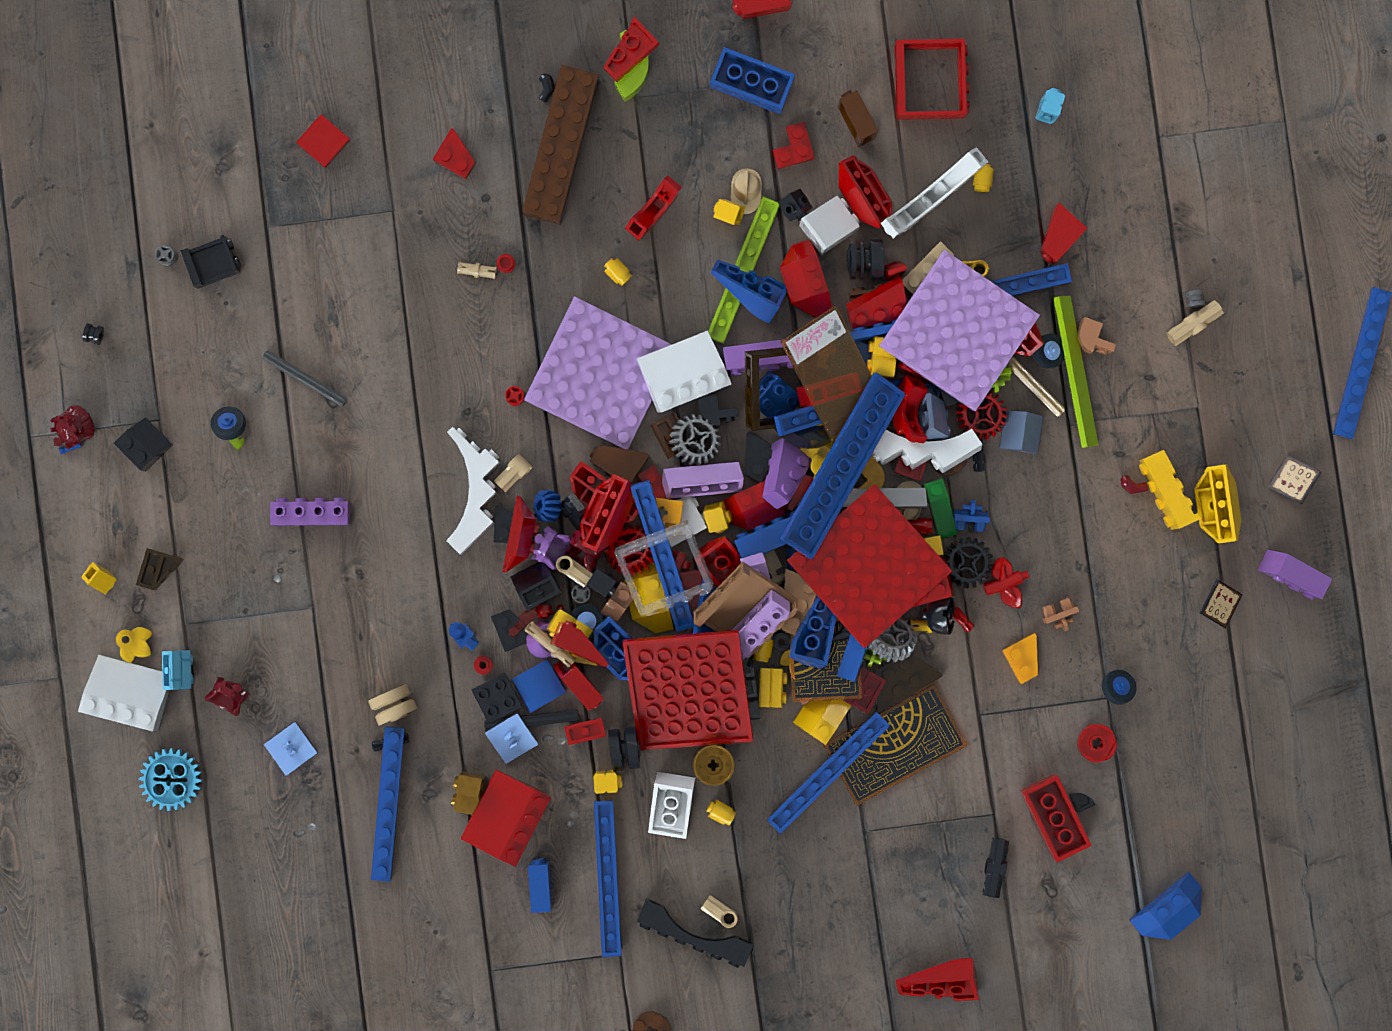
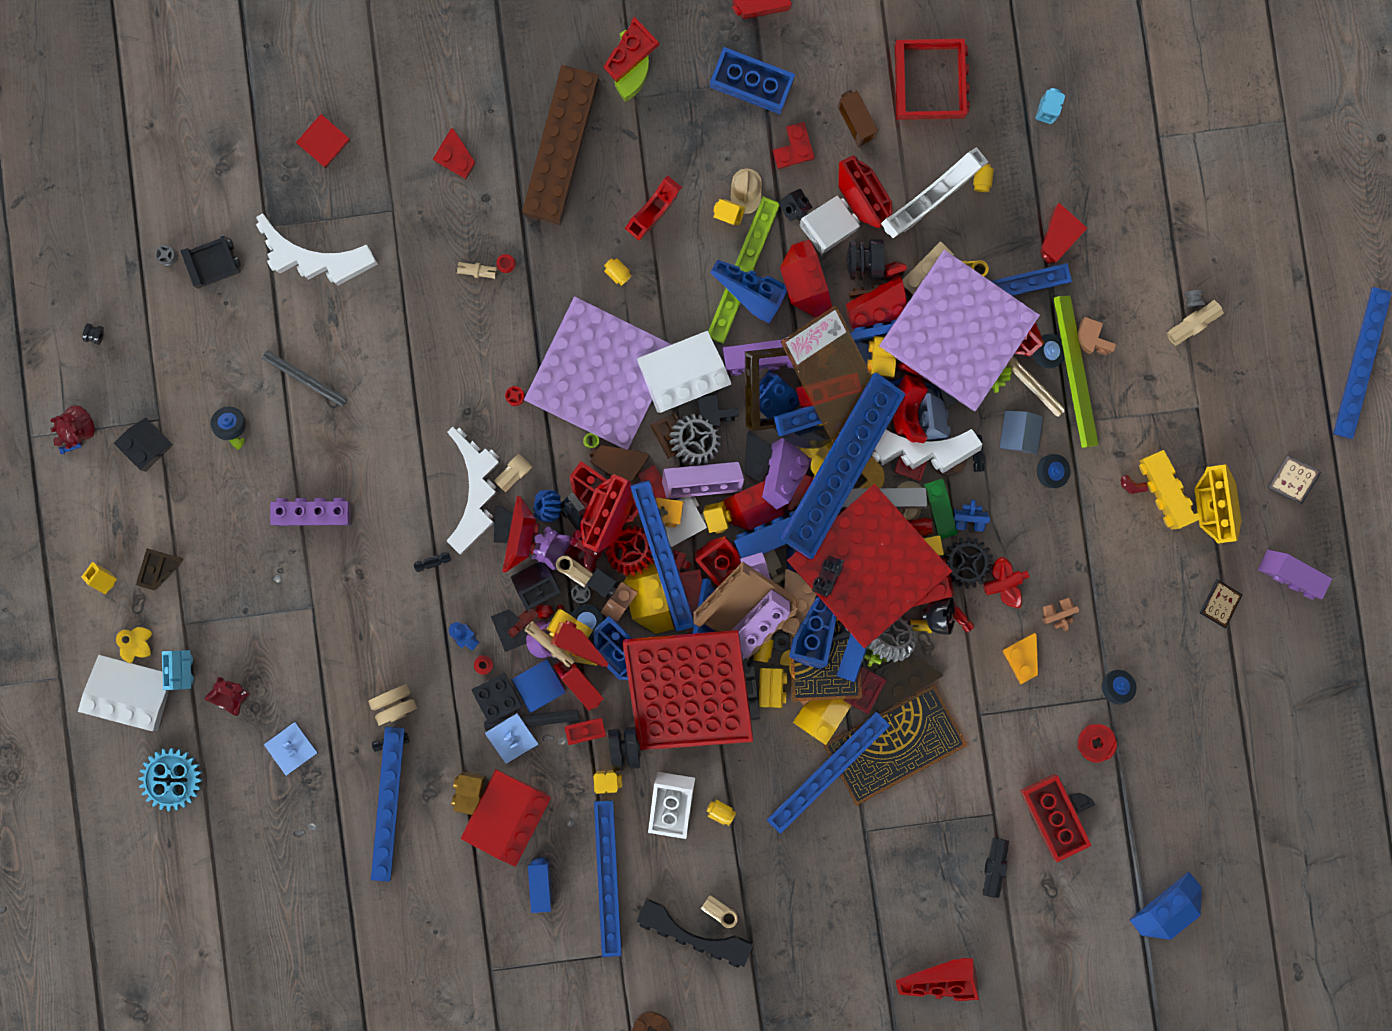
black arm [538,73,555,103] -> none
clear window [614,520,713,616] -> none
pearl gold wheel [692,745,734,786] -> none
red gear [955,390,1008,440] -> none
none -> white arch [256,214,378,286]
none -> black axle [414,552,451,572]
none -> lime hinge [583,433,599,448]
none -> black hinge [812,556,844,598]
none -> black wheel [1037,454,1070,488]

